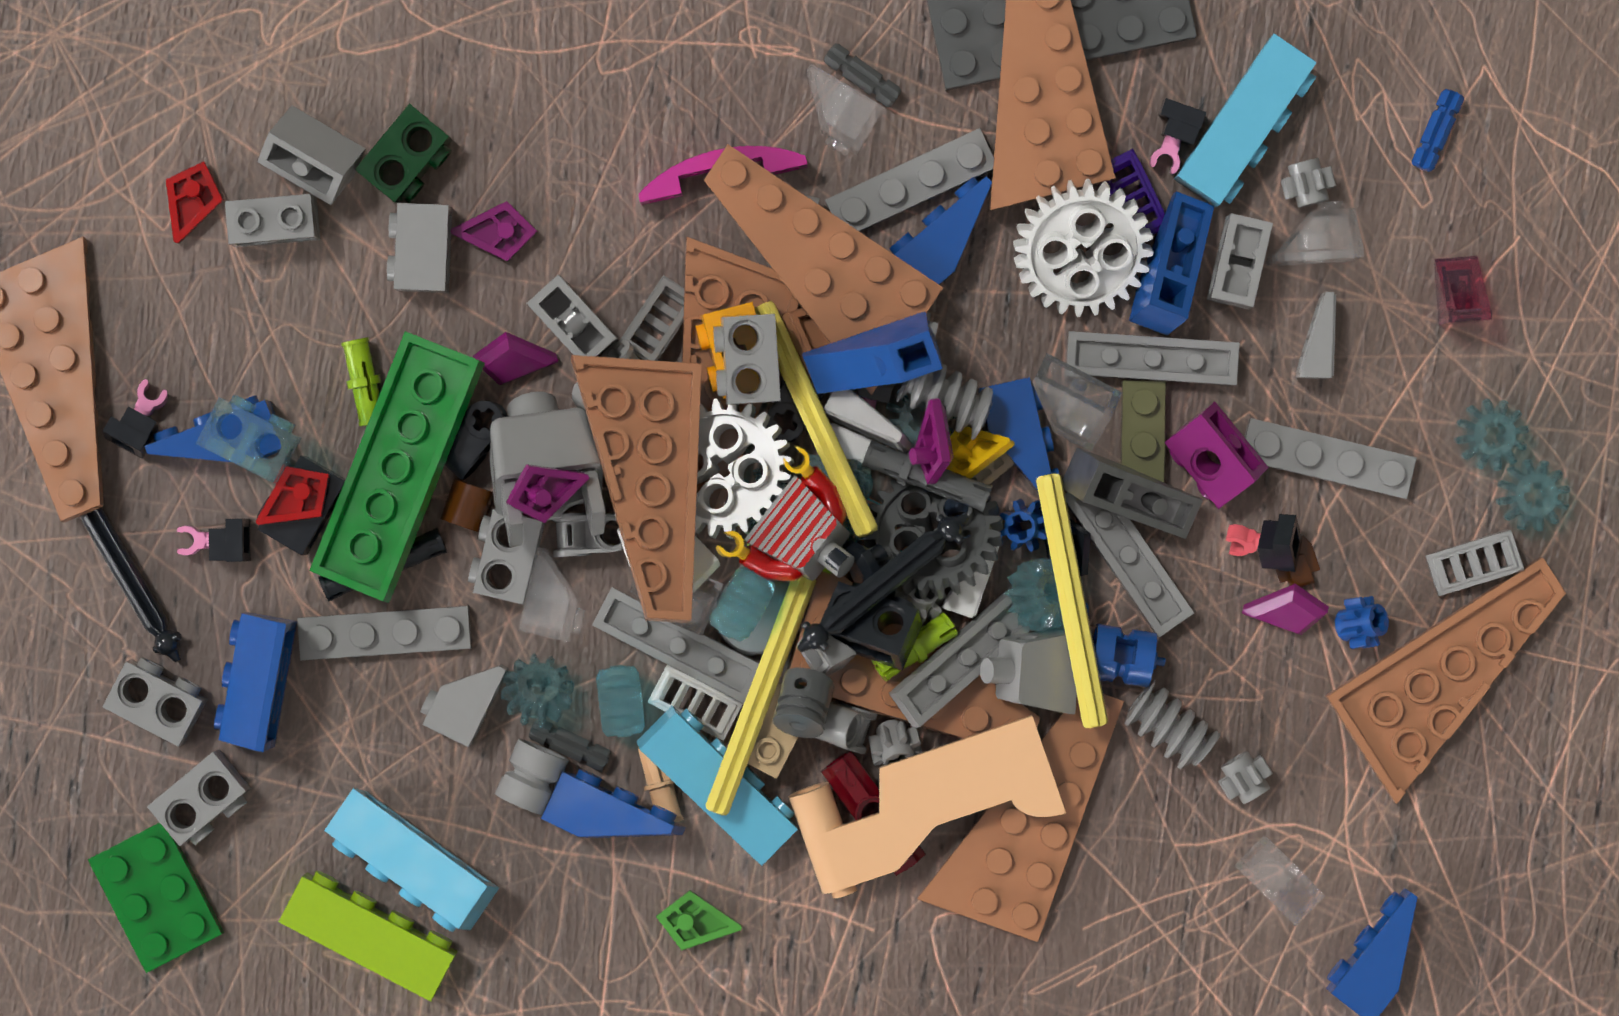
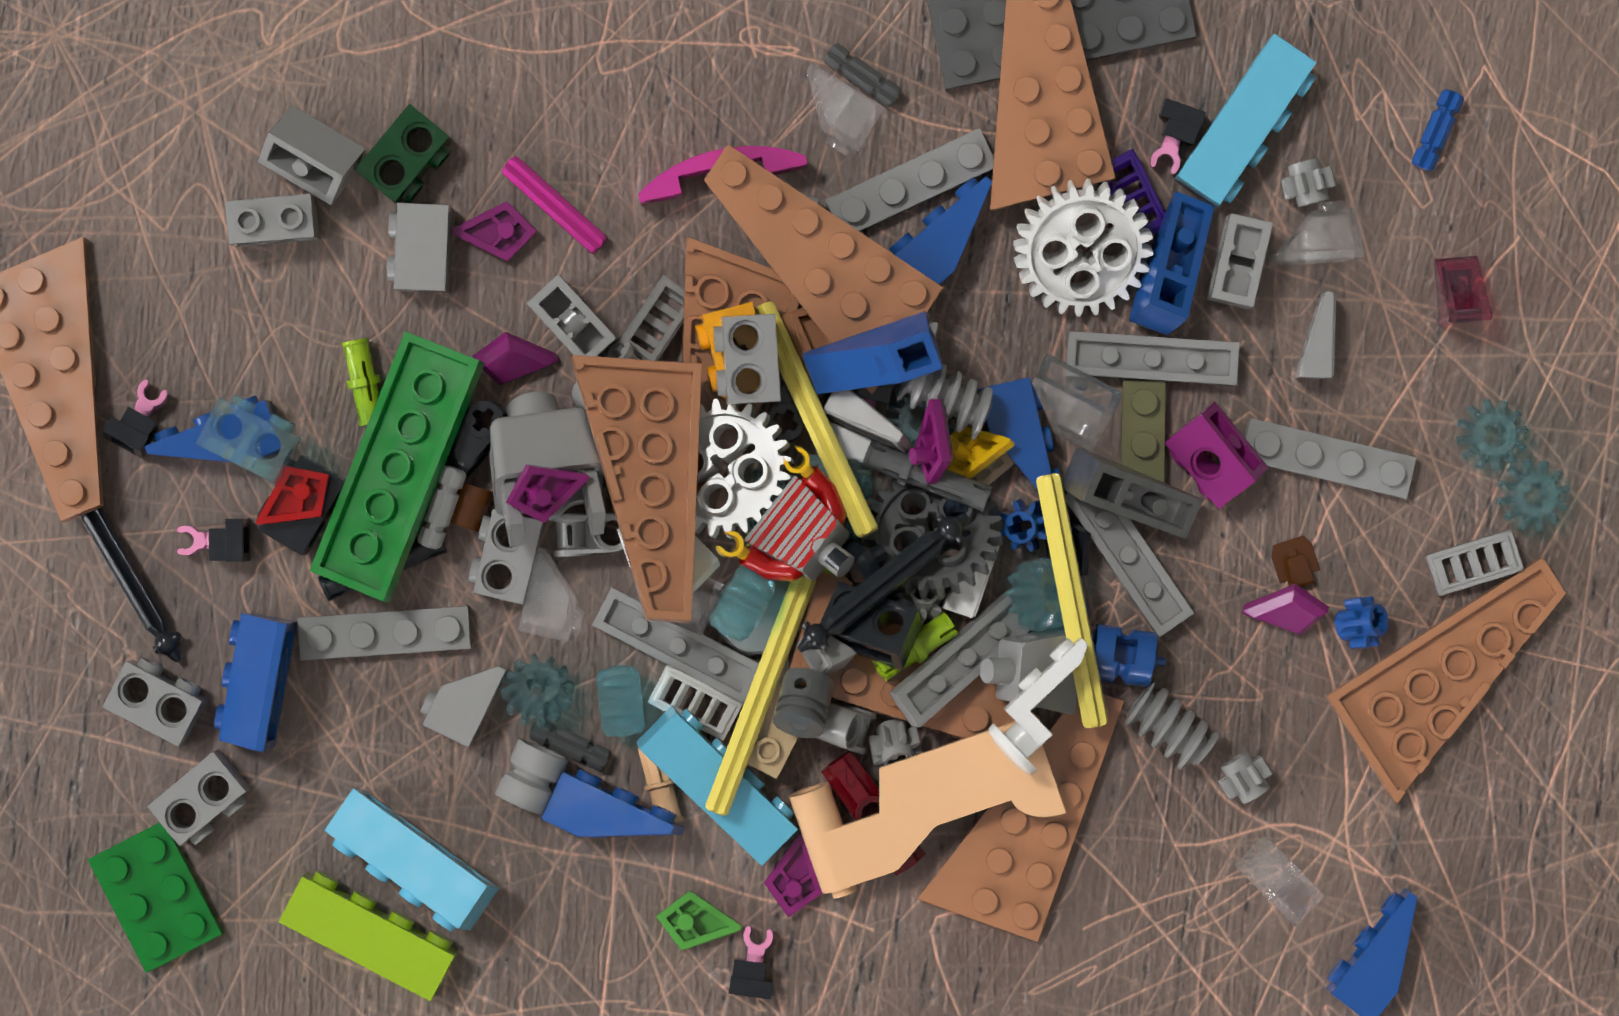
red piece [166,161,224,244] -> none
black piece [1226,514,1302,572] -> none
none -> light grey axle [418,466,466,549]
none -> dark pink axle [501,156,607,254]
none -> black piece [729,925,773,999]
none -> magenta piece [764,832,822,917]
none -> white piece [989,638,1088,775]

